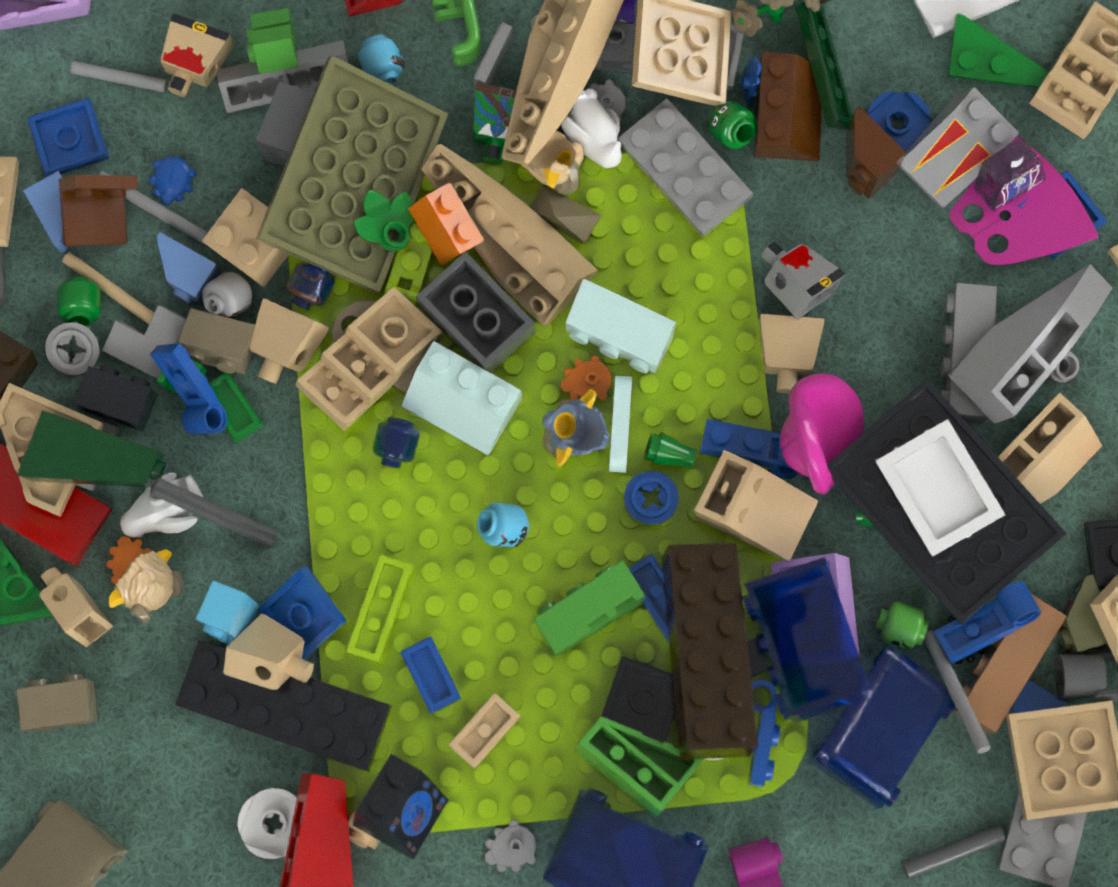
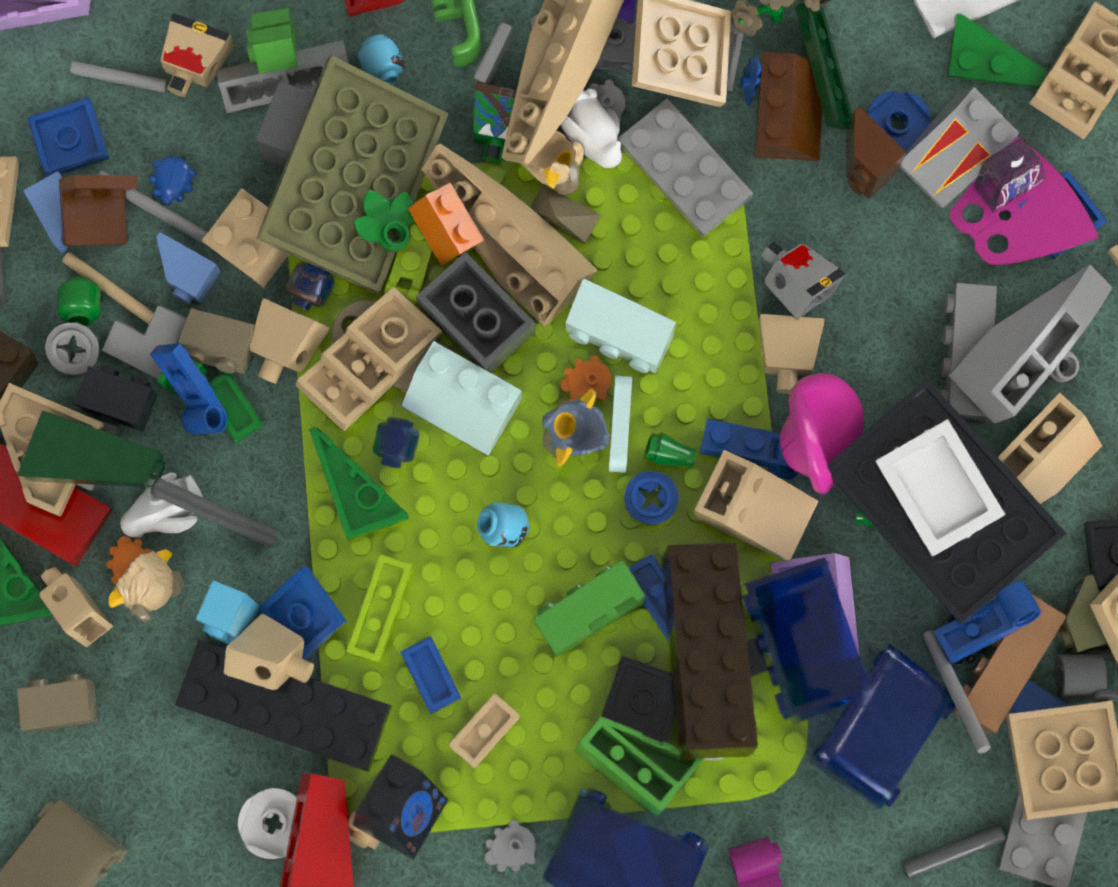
light grey head [203,272,252,319] -> none
green head [708,101,757,149] -> none
blue plate [748,680,780,787] -> none
bright green head [875,601,929,650] -> none
none -> green wing [309,427,410,541]

